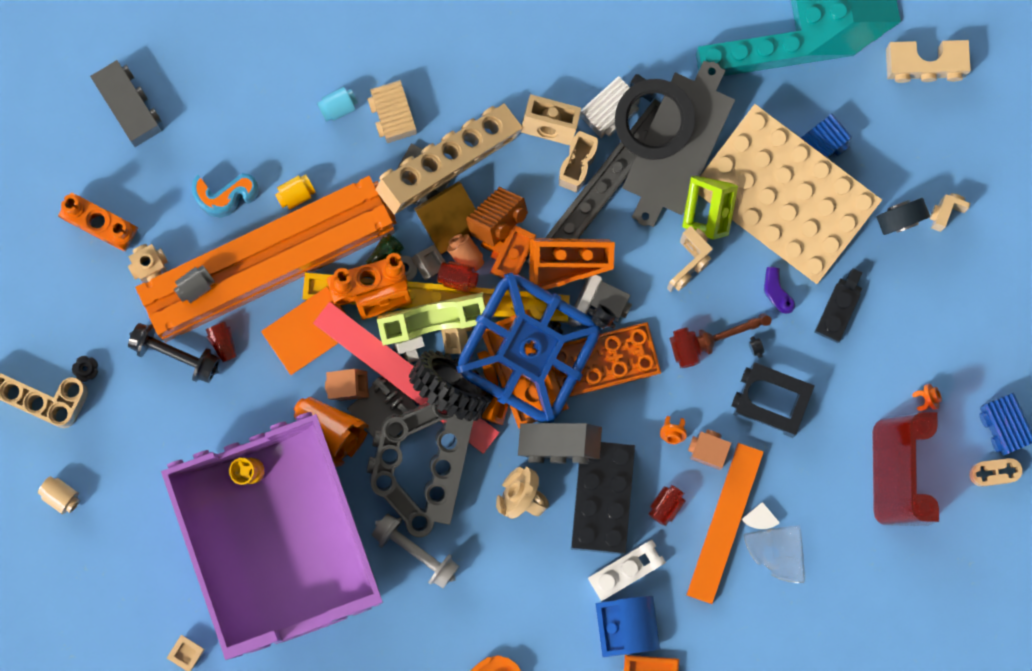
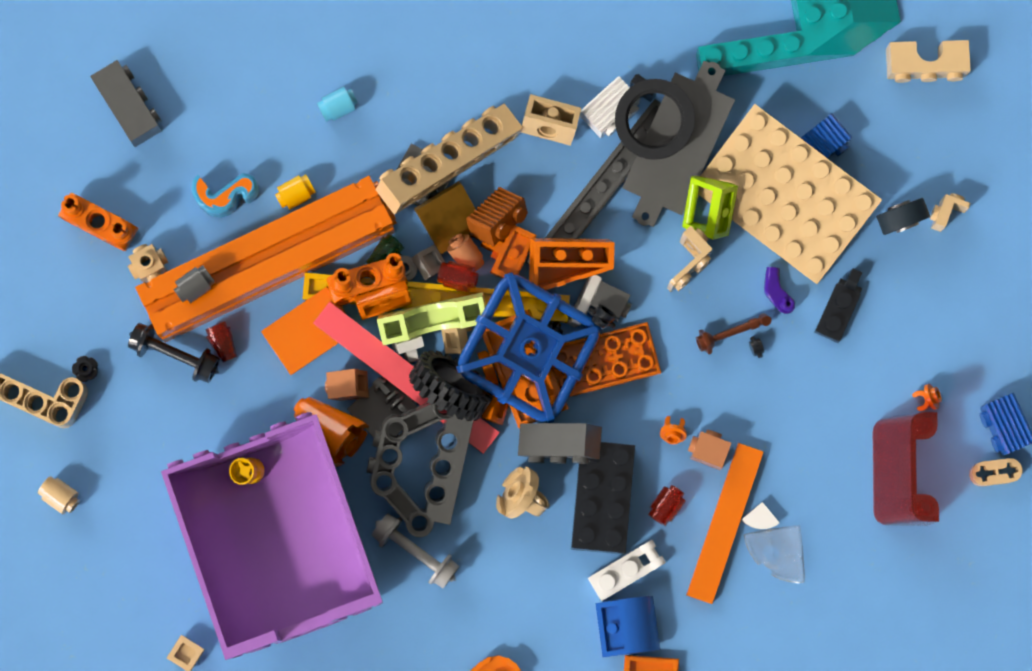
tan brick [367,80,417,143] -> none
tan brick [559,131,598,193] -> none
clear red brick [669,328,702,369] -> none
black panel [731,362,815,438] -> none

